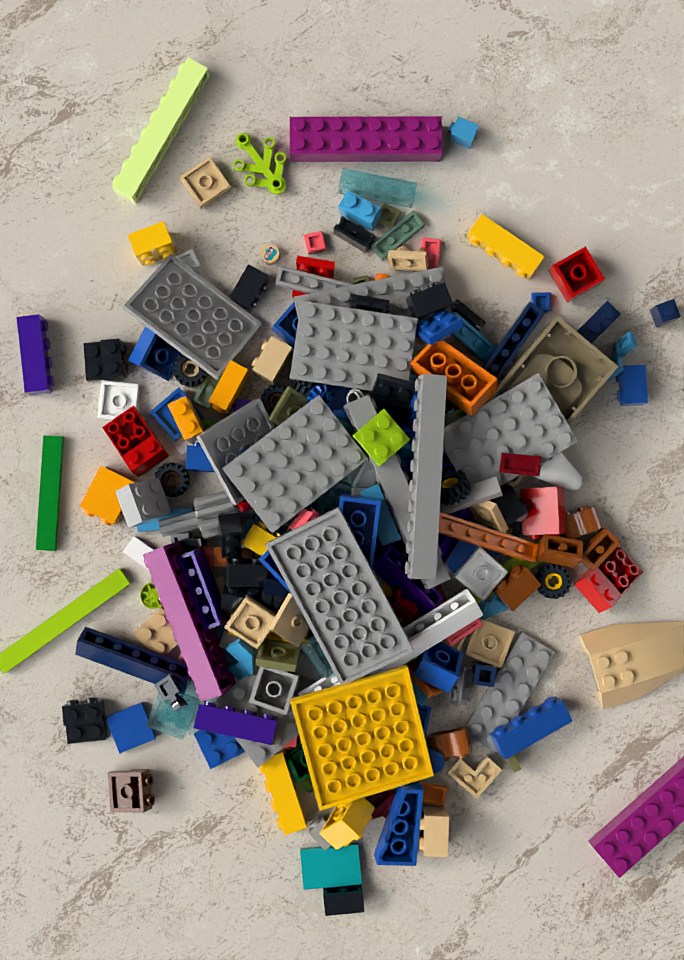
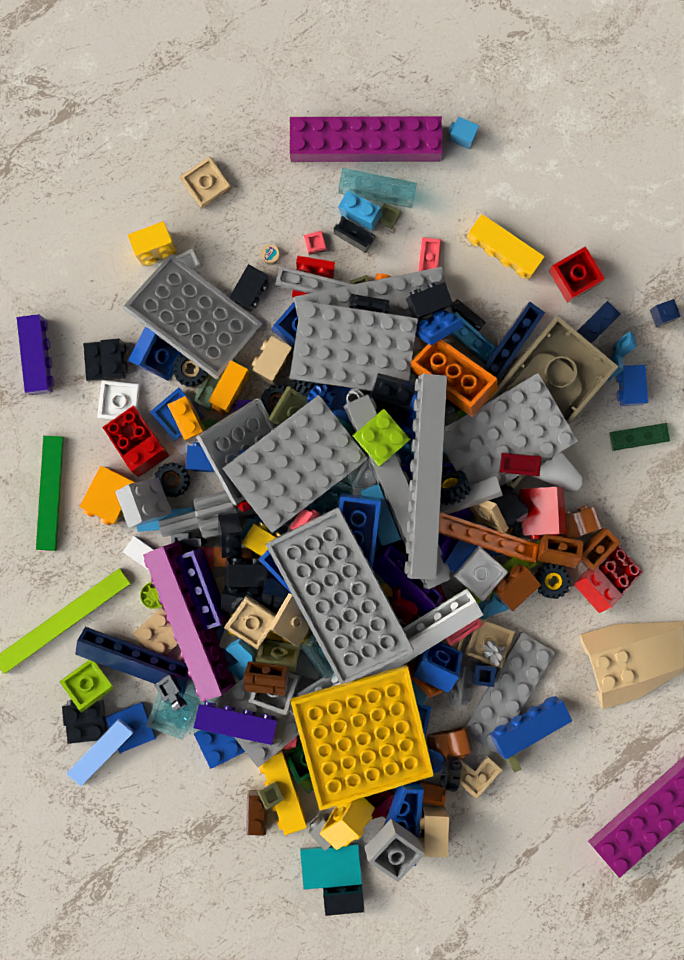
reddish brown plate [108,769,155,812] -> none
yellowish green brick [112,57,210,204] -> none
lime plant [233,133,286,195] -> none
sand green tile [370,210,426,261] -> none
tan tile [388,244,428,271] -> none
blue tile [531,292,551,313] -> none
none -> lime plate [59,660,114,713]
none -> light blue tile [67,718,134,786]
none -> reddish brown brick [244,661,289,696]
none -> reddish brown brick [246,790,268,836]
none -> olive tile [257,781,284,810]
none -> light grey brick [364,819,425,882]
none -> black hinge [440,754,462,796]
none -> light grey plant [483,640,505,666]
none -> clear green tile [609,423,670,451]

